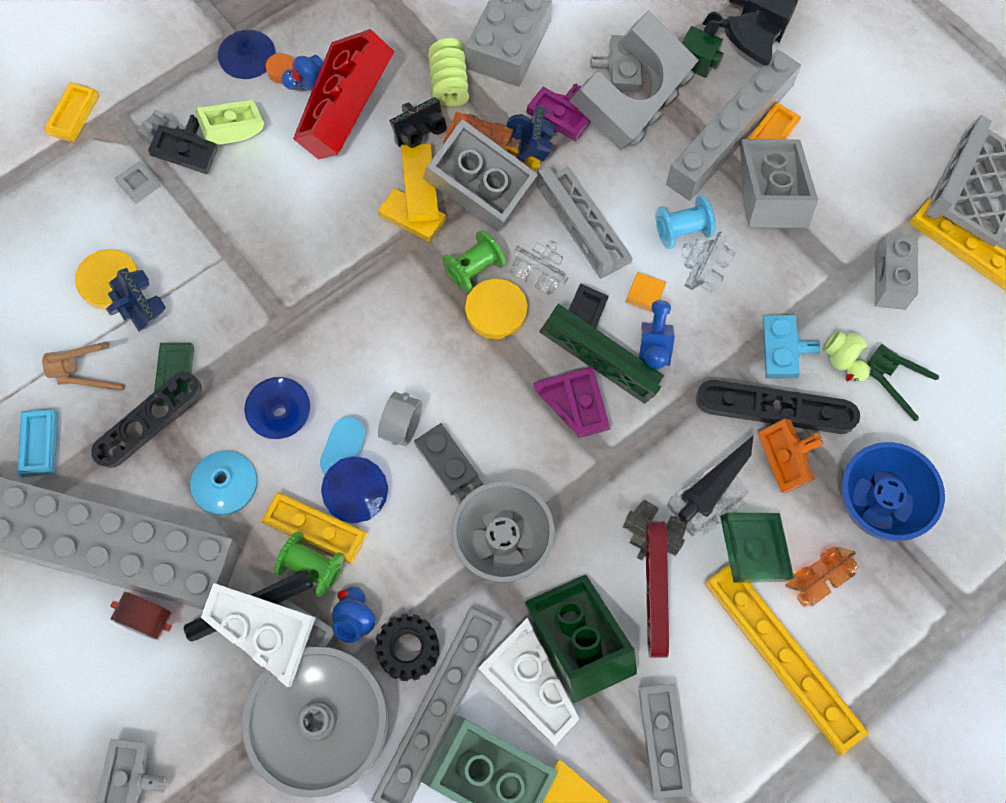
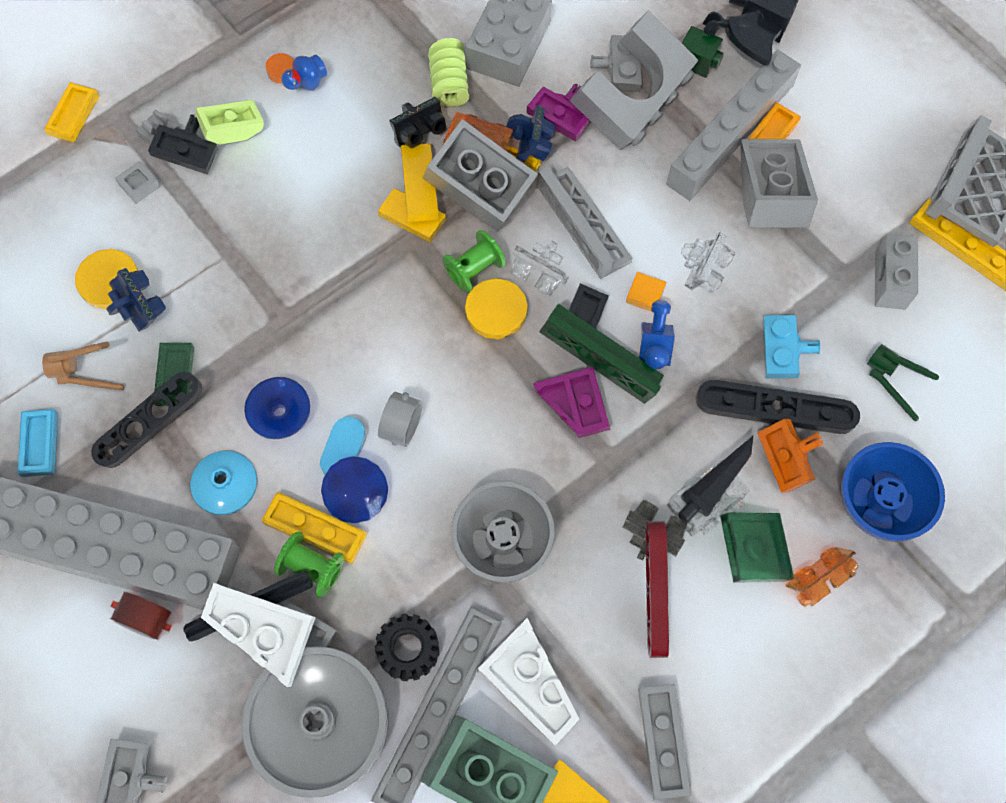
clear blue dish [218,30,276,79] -> none
red wedge [293,29,395,160] -> none
blue animal [332,586,376,643] -> none
dark grey hinge [414,423,484,504] -> none
dark green slope [525,574,637,703] -> none
medium azure hose [655,195,715,249] -> none
yellow tile [704,562,869,756] -> none
yellowish green animal [823,330,870,382] -> none

